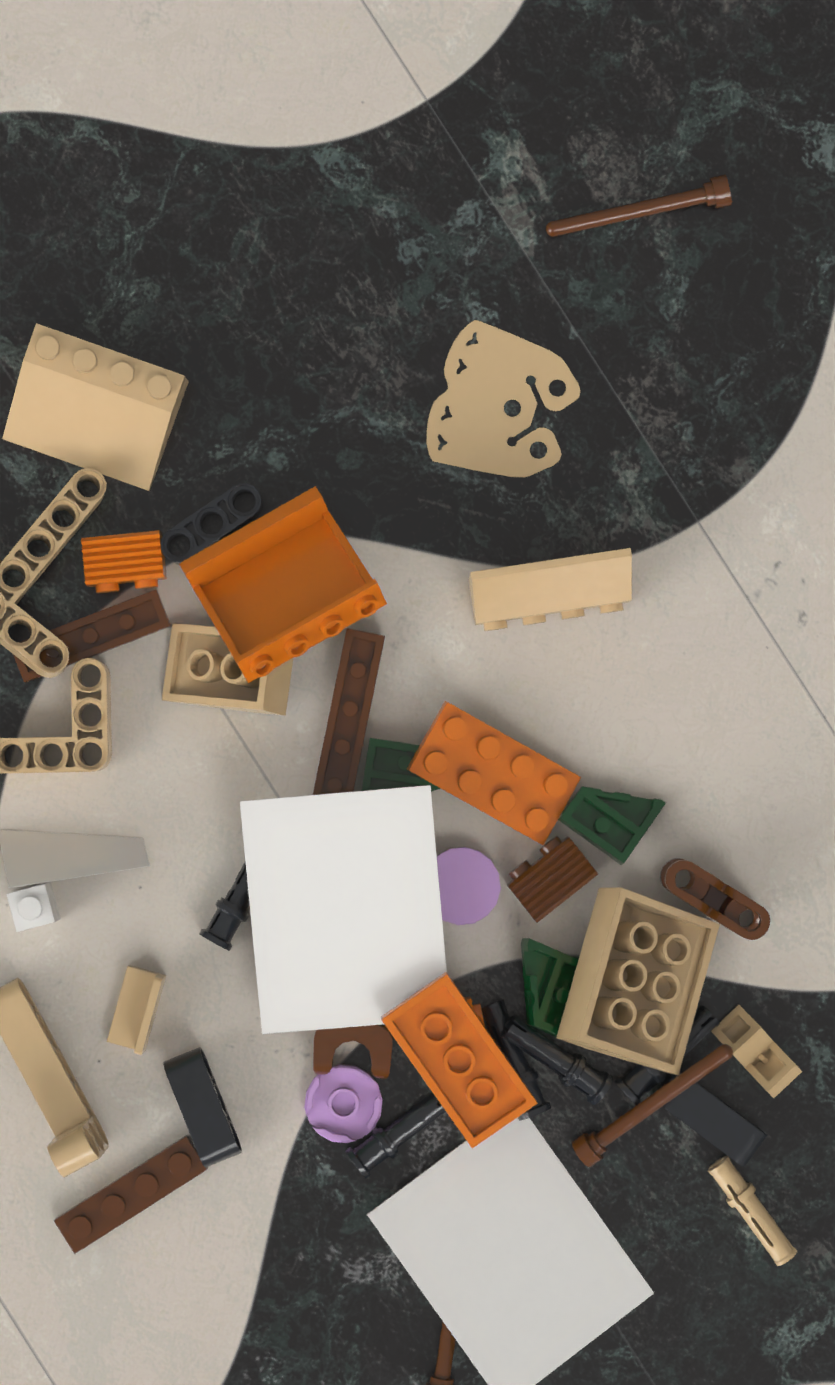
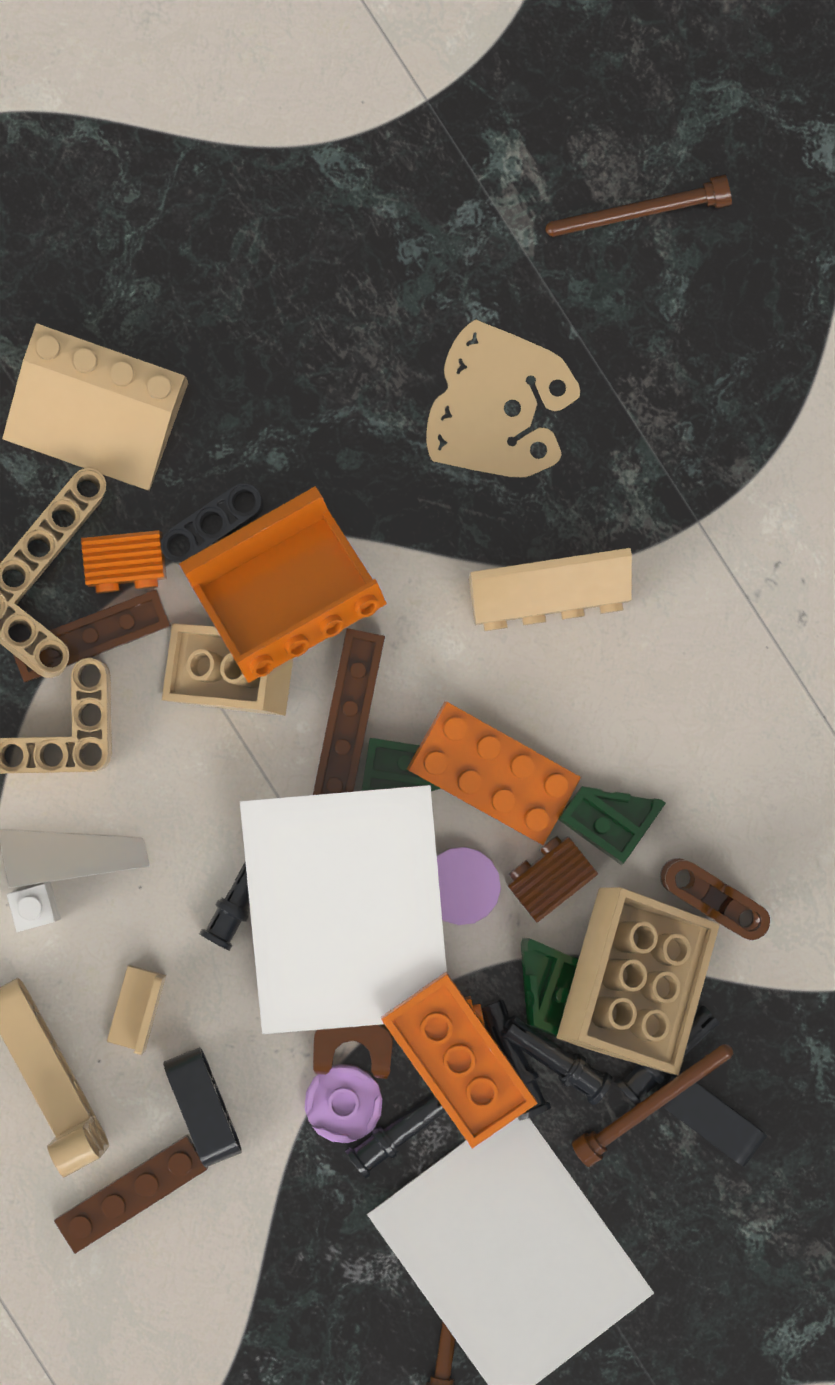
tan pin [708,1156,797,1266] -> none
tan slope [711,1005,802,1098] -> none

